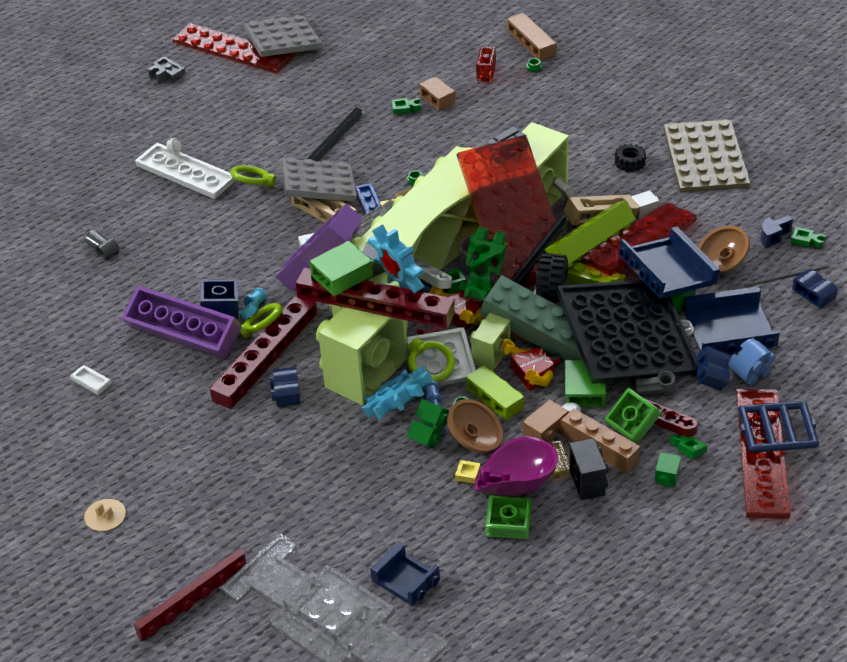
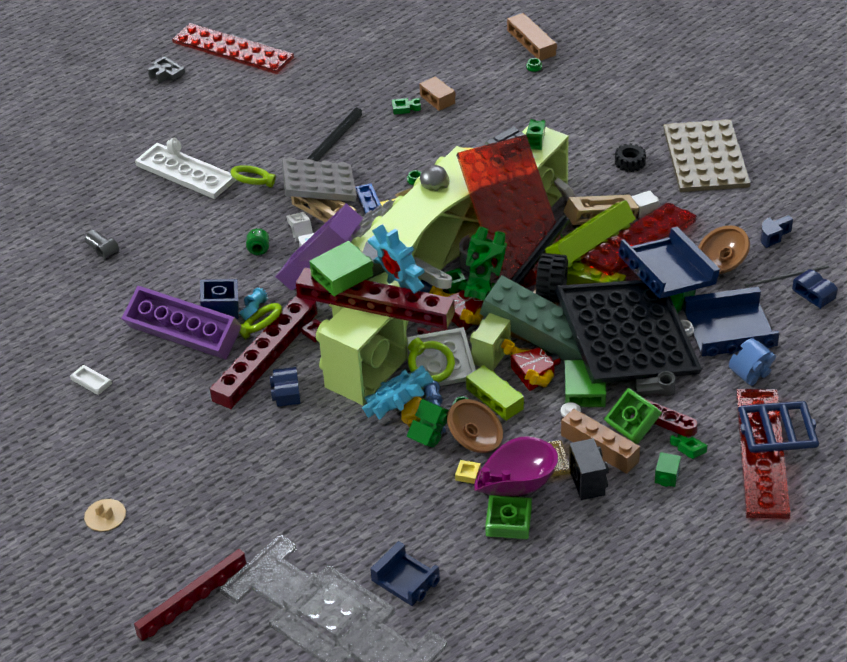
light grey plate [244,15,322,57] -> none
clear red brick [476,46,496,82] -> none
medium nougat brick [523,399,568,442] -> none
dark blue brick [696,346,730,391] -> none
green plate [791,227,826,248] -> none
none -> green head [246,228,270,255]
none -> white plate [286,212,313,242]
none -> dark red plate [301,319,321,342]
none -> yellow head [401,397,422,427]
none -> flat silver hair [420,165,450,191]
none -> green leg [526,119,546,150]

